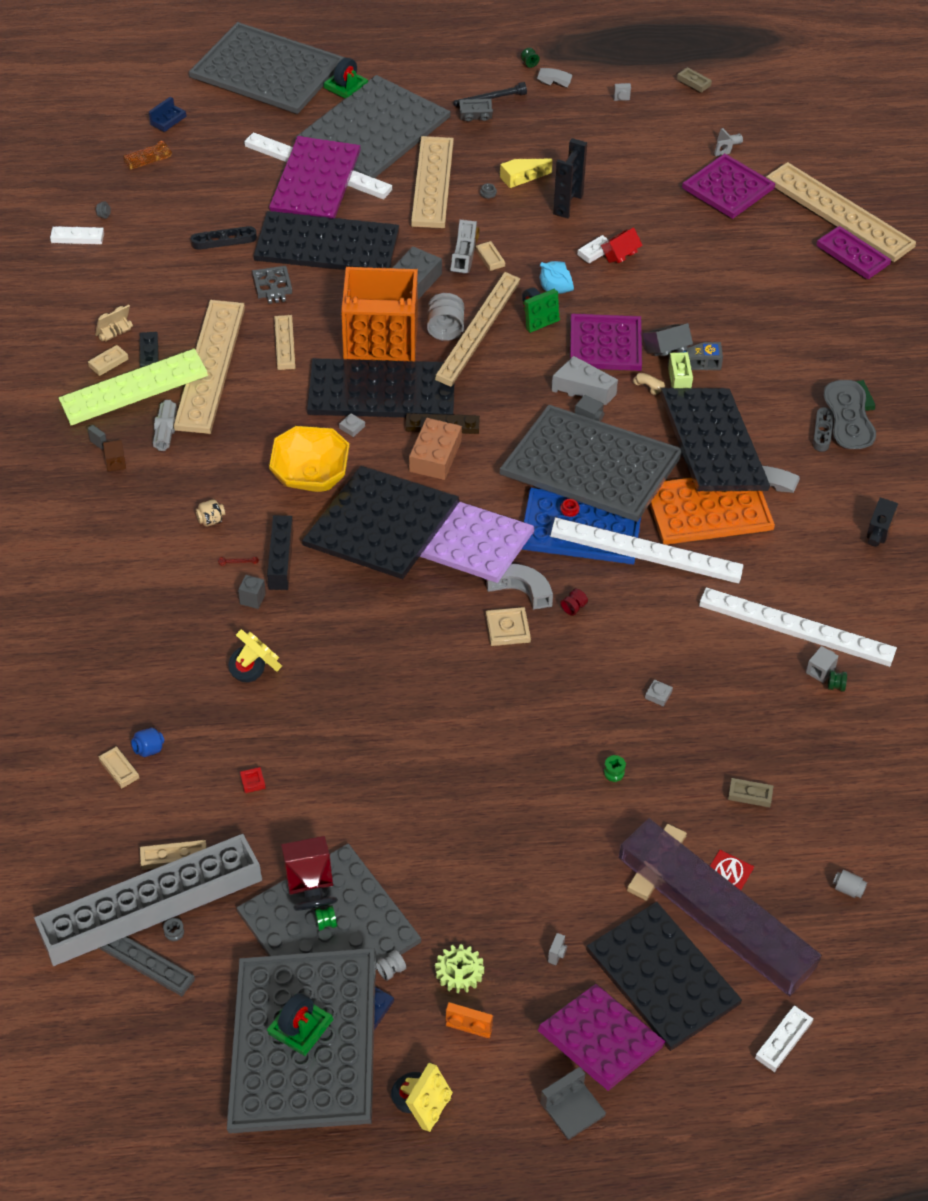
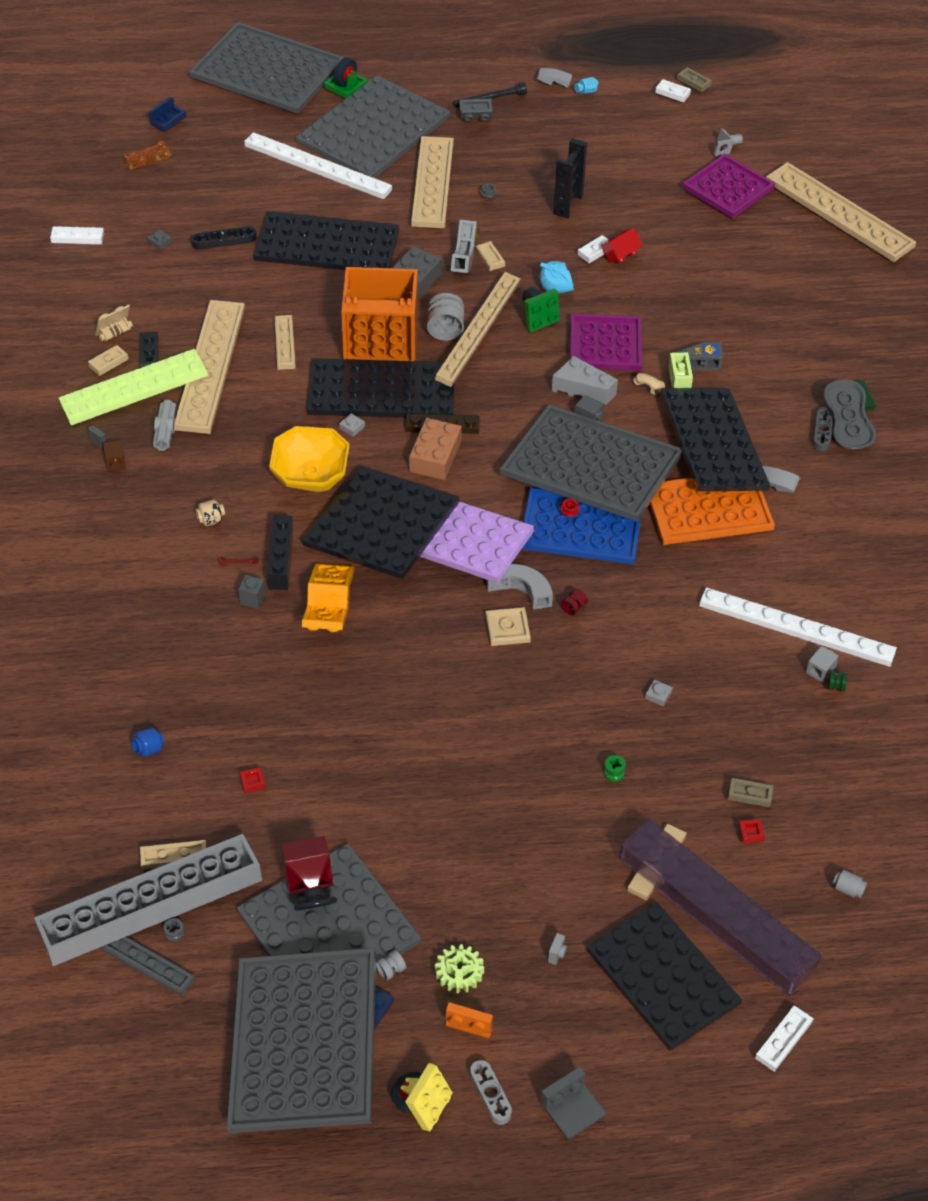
dark grey plate [96,201,111,219] -> none
tan tile [99,746,139,789] -> none
plate [228,629,282,683] -> none
dark grey piece [252,266,292,304] -> none
plate [267,993,334,1056] -> none
magenta plate [269,136,361,218] -> none
green wheel [315,905,337,931] -> none
light yellow slope [500,159,553,188] -> none
dark green wheel [521,48,540,68] -> none
magenta plate [538,984,665,1091] -> none
white plate [550,518,743,584] -> none
light grey plate [614,83,631,101] -> none
dark grey brick [642,323,693,356] -> none
red sticker [703,850,754,896] -> none
magenta plate [816,226,891,279] -> none
black torso [867,497,898,547] -> none
none -> dark grey plate [147,229,172,250]
none -> light orange bracket [302,564,354,632]
none -> light grey beam [470,1060,512,1125]
none -> medium azure arm [574,77,598,94]
none -> white plate [655,79,691,103]
none -> red plate [738,819,765,844]

